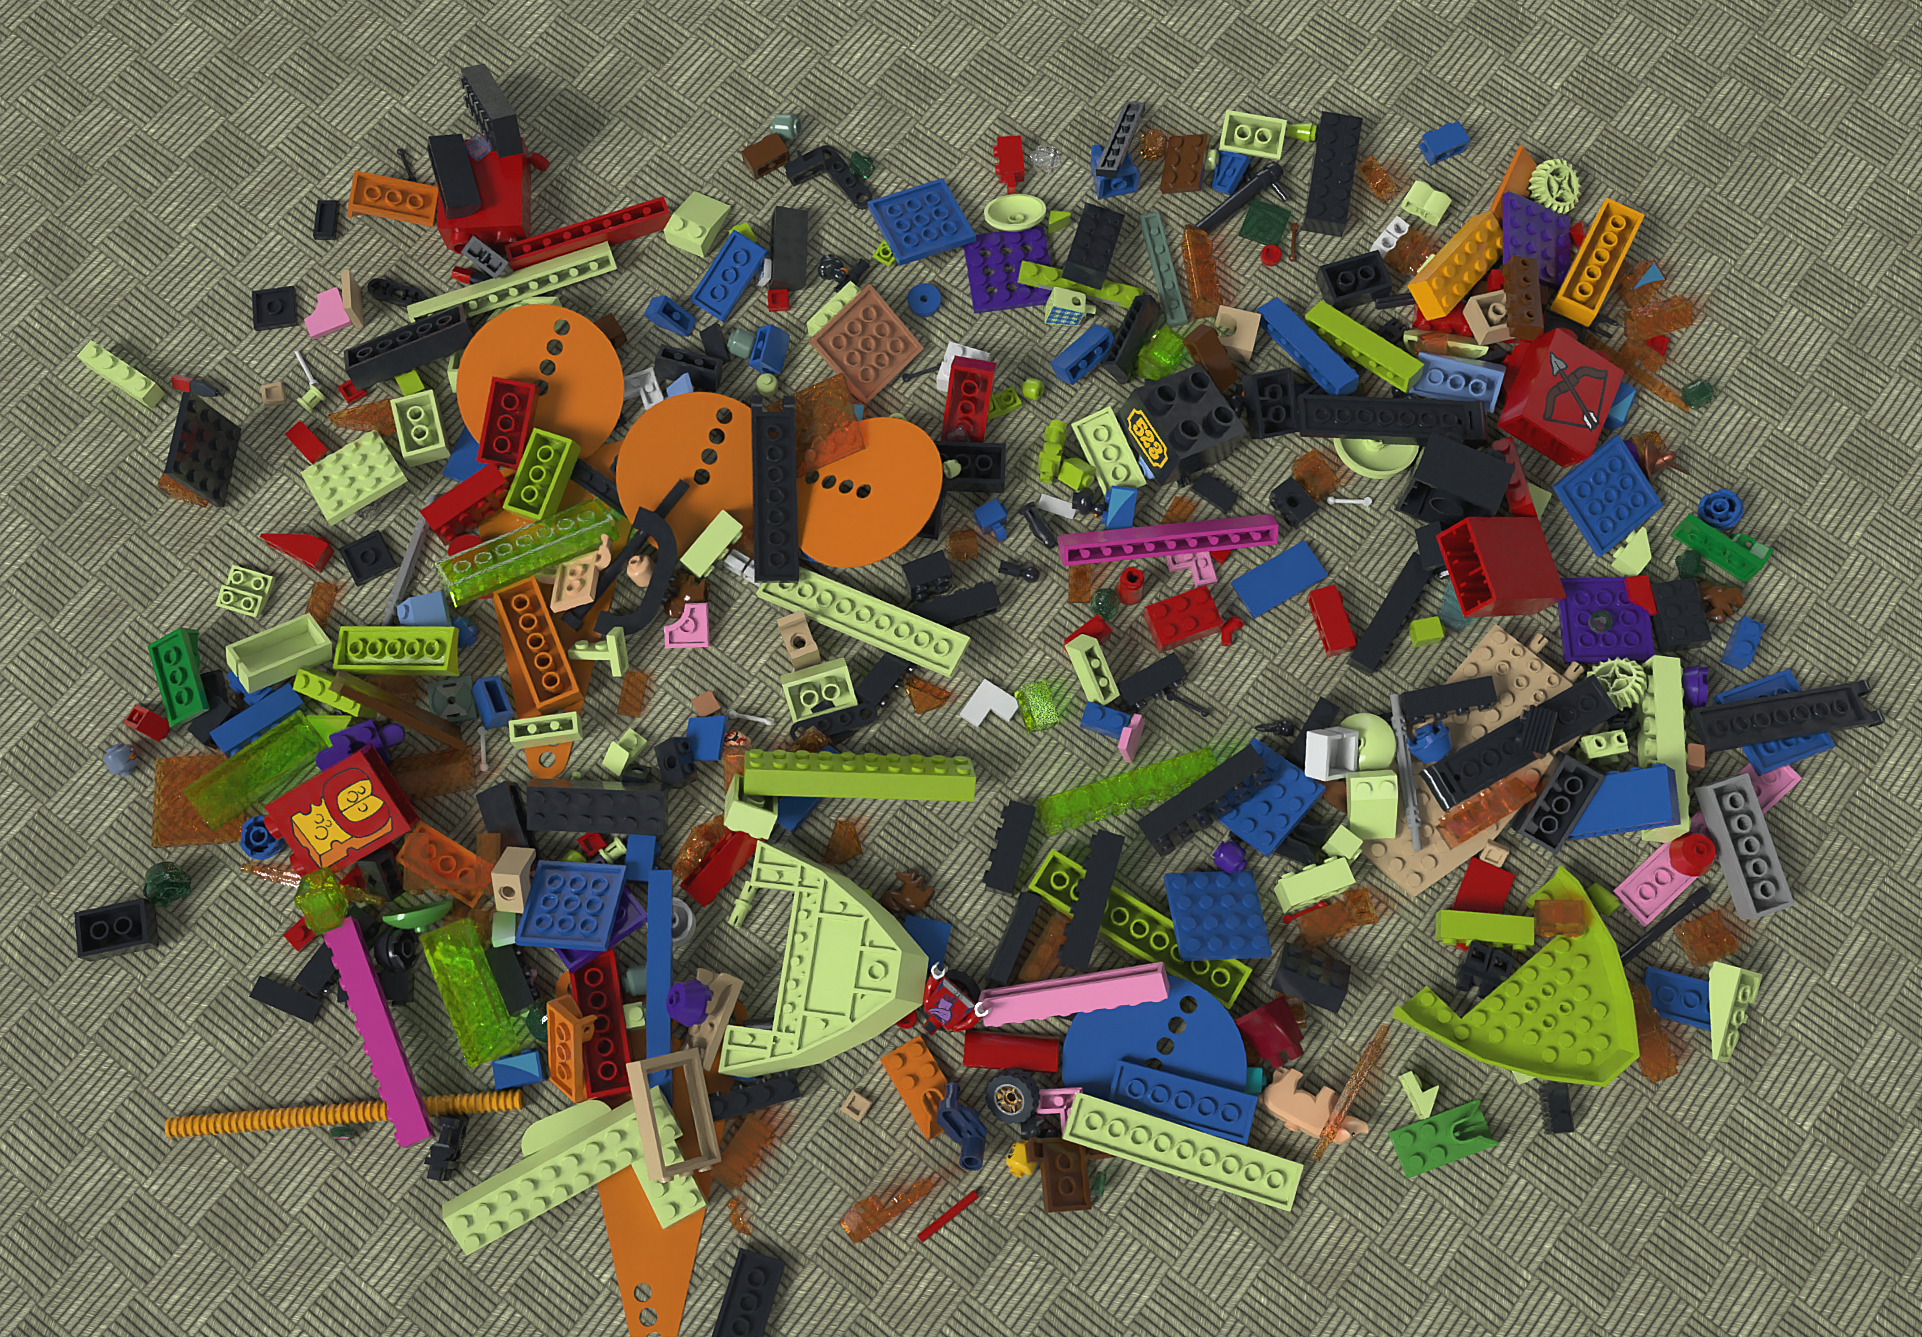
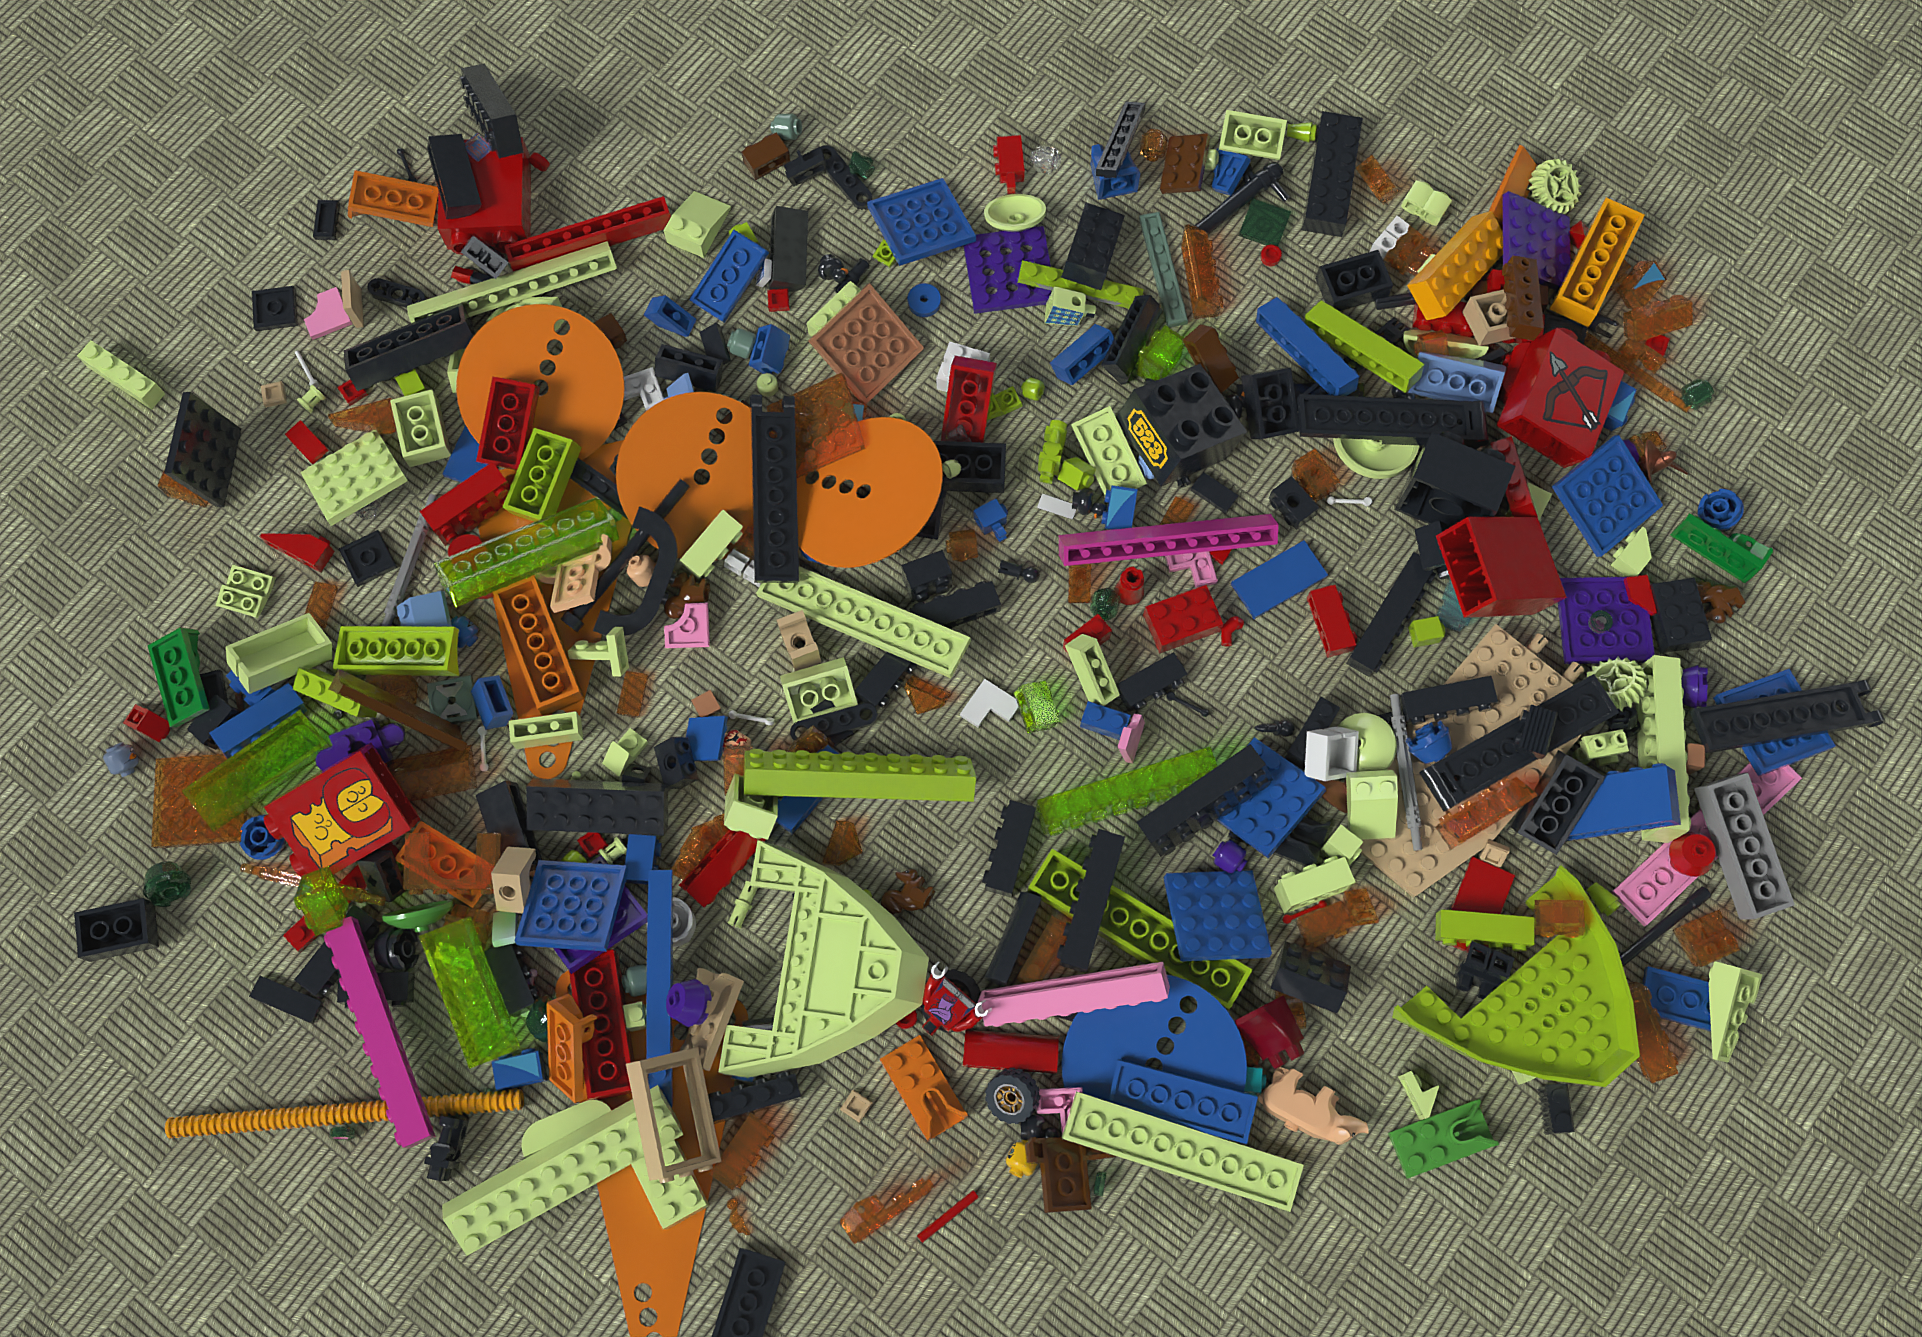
piece [171,374,219,397] -> none
lime slope [306,715,356,747] -> none
black hinge [902,363,942,383] -> none
blue piece [904,915,952,971] -> none
dark blue piece [936,1082,988,1171] -> none
black piece [1018,501,1056,549] -> none
lime slope [1048,211,1071,234] -> none
tan piece [1215,305,1261,363] -> none
reddish brown hinge [1289,223,1299,262] -> none
clear orange axle [1311,1025,1389,1161] -> none
blue brick [1418,121,1470,166] -> none
clear green piece [1675,550,1706,579] -> none
blue brick [1720,616,1765,671] -> none

